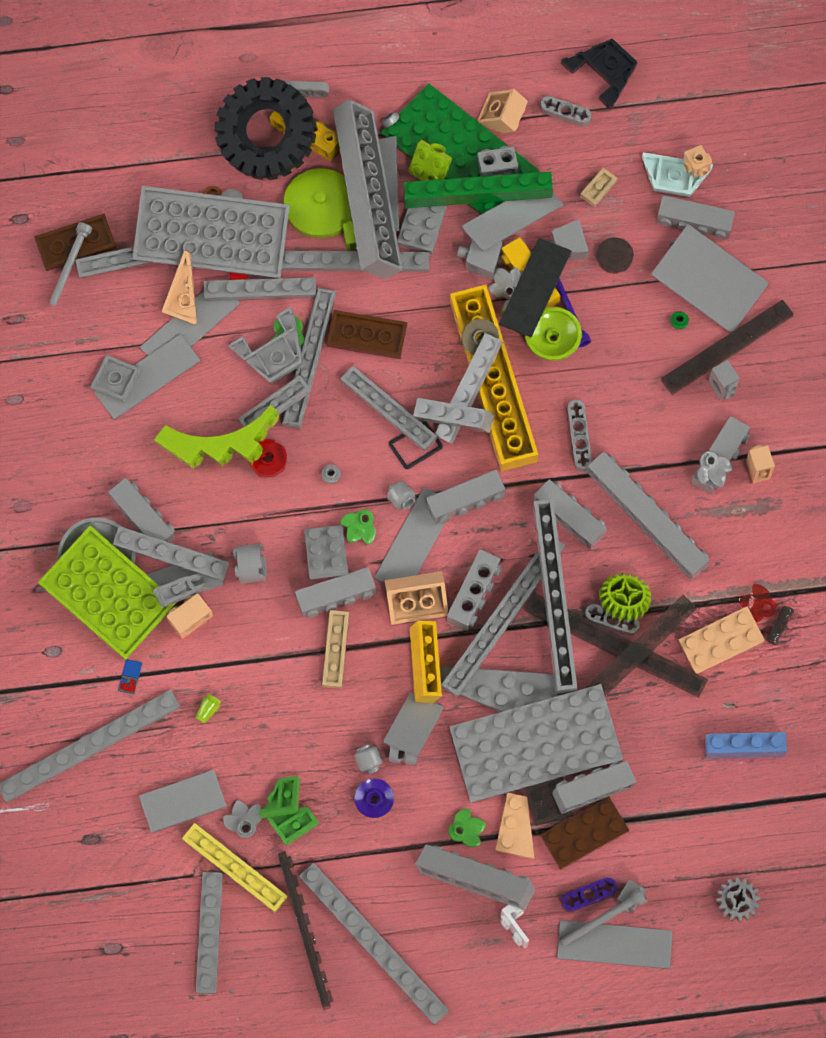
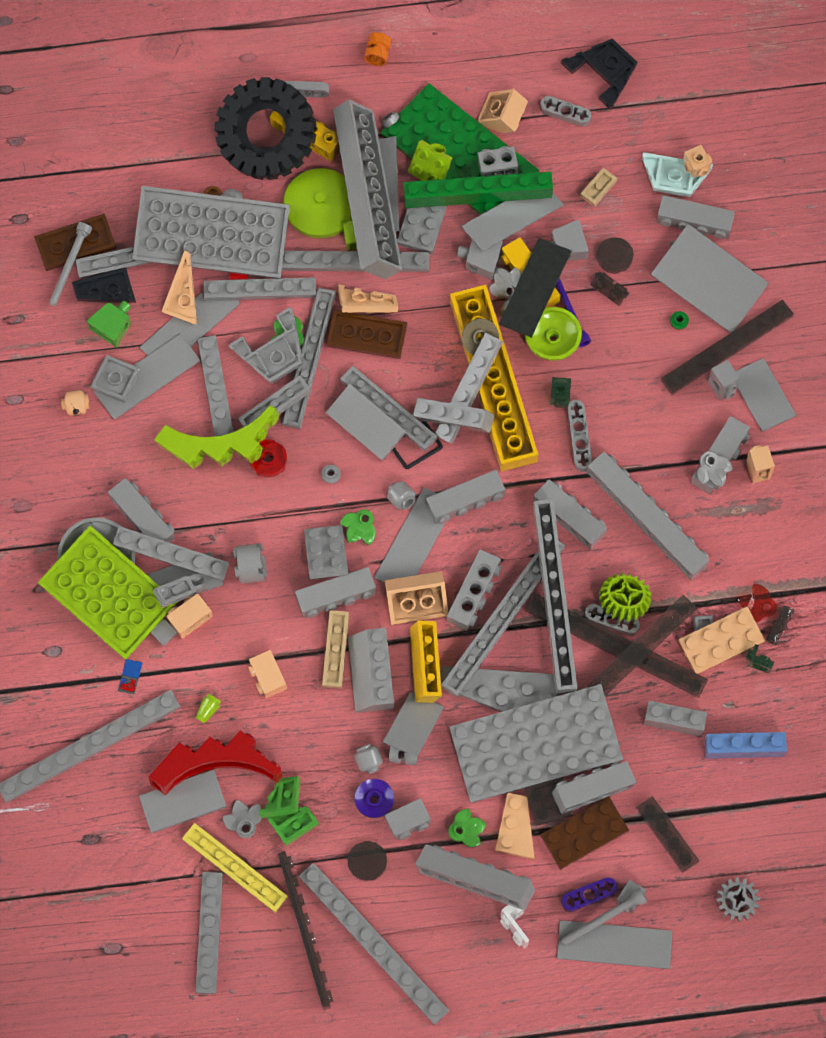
none -> light nougat head [61,390,90,416]
none -> black wing [72,267,136,303]
none -> bright green torso [86,300,131,348]
none -> red arch [149,730,282,796]
none -> light grey tile [150,619,178,647]
none -> light grey plate [197,335,233,436]
none -> light nougat brick [248,650,287,698]
none -> light grey tile [326,383,407,461]
none -> light nougat wing [338,284,398,313]
none -> clear smoke tile [347,841,387,882]
none -> light grey slope [348,628,394,713]
none -> orange wheel [364,32,392,66]
none -> light grey brick [385,798,431,840]
none -> clear green brick [550,377,571,408]
none -> clear smoke hinge [590,271,629,307]
none -> clear smoke plate [636,796,699,873]
none -> light grey brick [644,701,707,737]
none -> light grey tile [693,615,714,631]
none -> light grey piece [735,358,797,432]
none -> clear green bracket [746,644,774,674]

